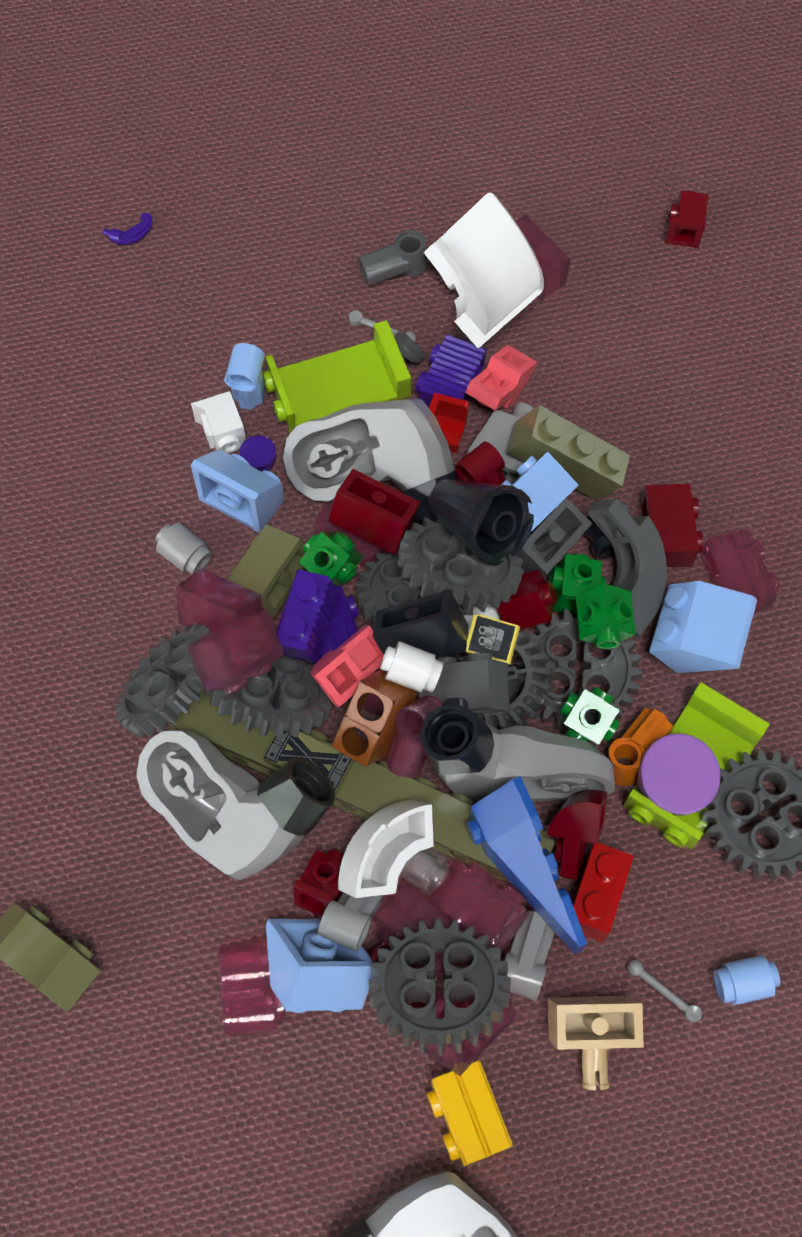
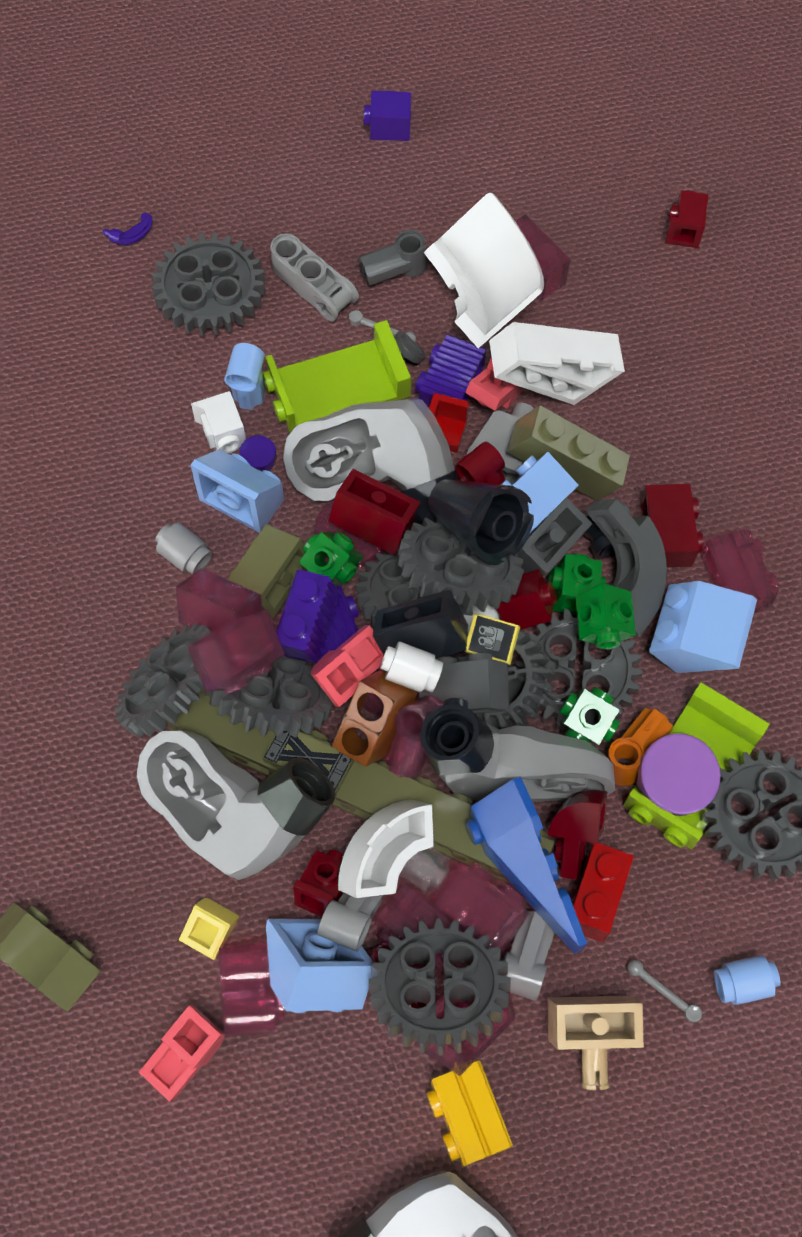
none -> coral brick [139,1005,225,1102]
none -> dark grey gear [152,233,265,336]
none -> light yellow slope [179,898,239,960]
none -> light grey piece [270,233,359,322]
none -> dark purple brick [364,91,411,141]
none -> white wedge [489,322,625,405]

